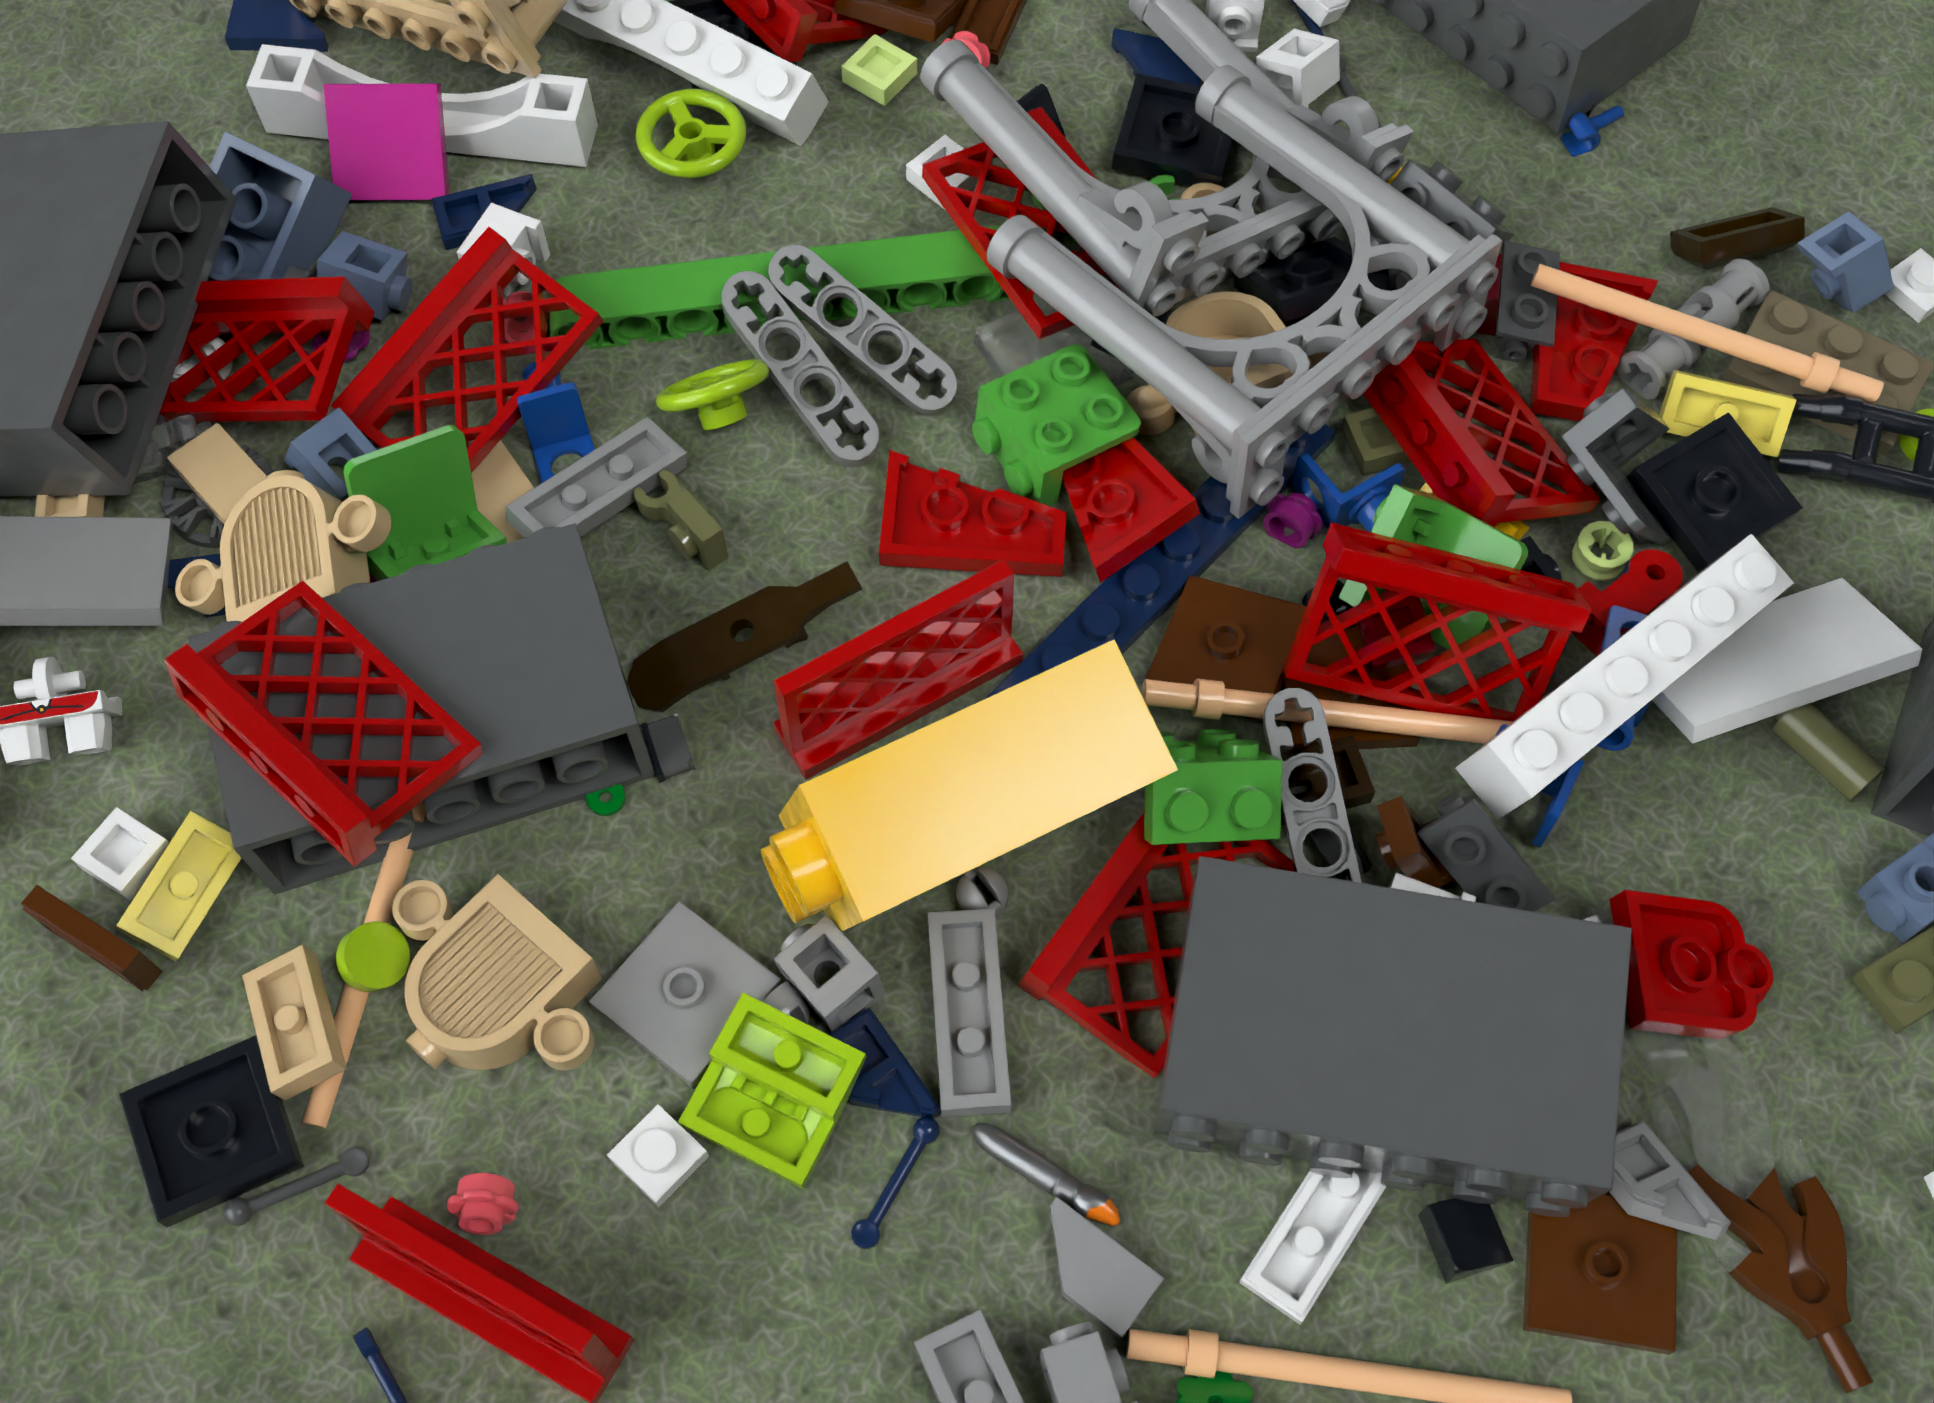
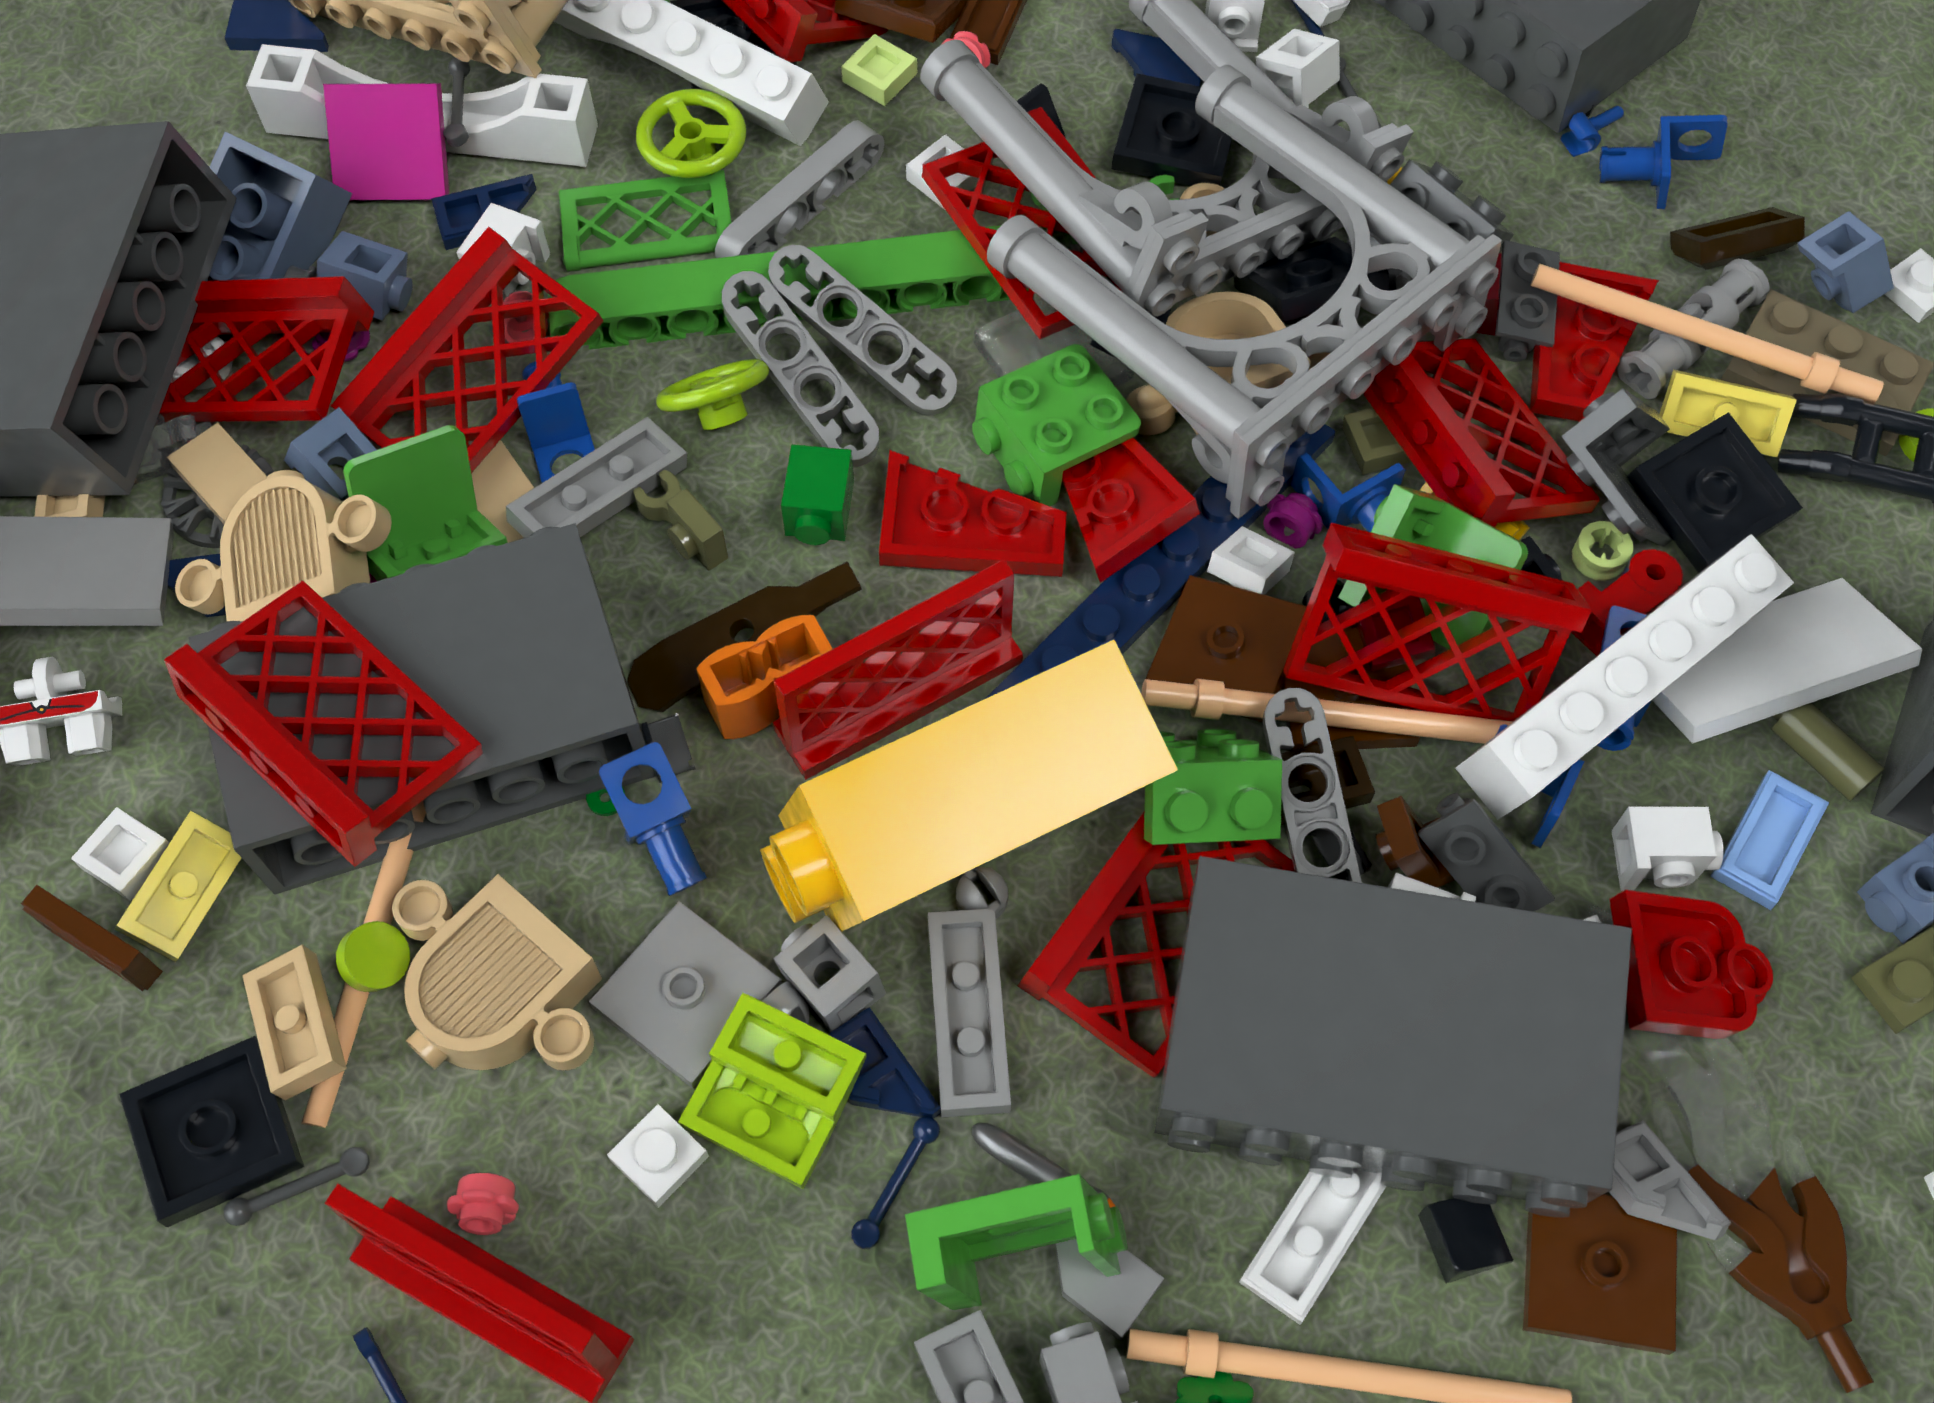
none -> dark grey hinge [443,57,470,147]
none -> bright green window [559,170,732,272]
none -> blue bracket [599,742,707,896]
none -> orange brick [697,615,833,739]
none -> light grey beam [715,120,885,258]
none -> green brick [781,444,854,545]
none -> bright green window [905,1174,1127,1310]
none -> white plate [1207,526,1295,595]
none -> blue bracket [1599,115,1728,209]
none -> white brick [1612,807,1723,891]
none -> light blue tile [1710,770,1829,910]

